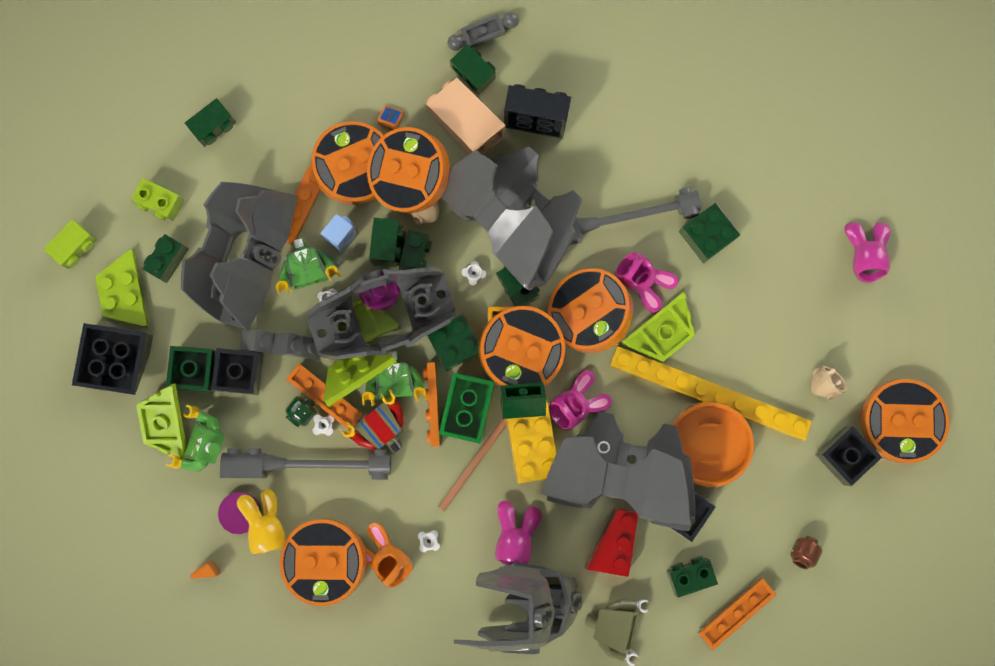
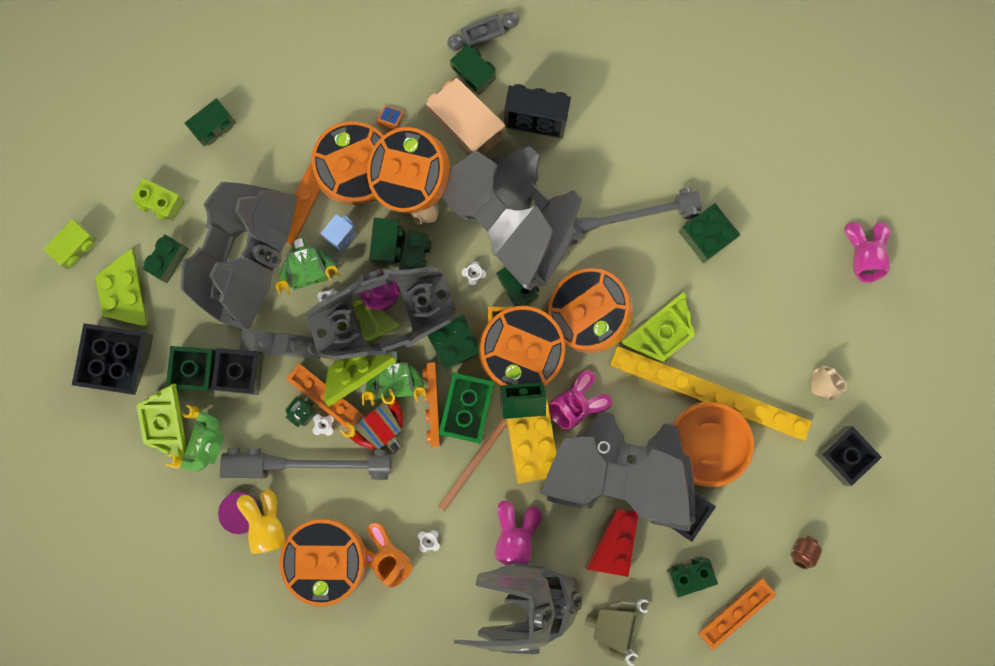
orange slope [190,561,221,579] -> none
dark pink piece [616,252,678,313] -> none
piece [860,379,950,463] -> none

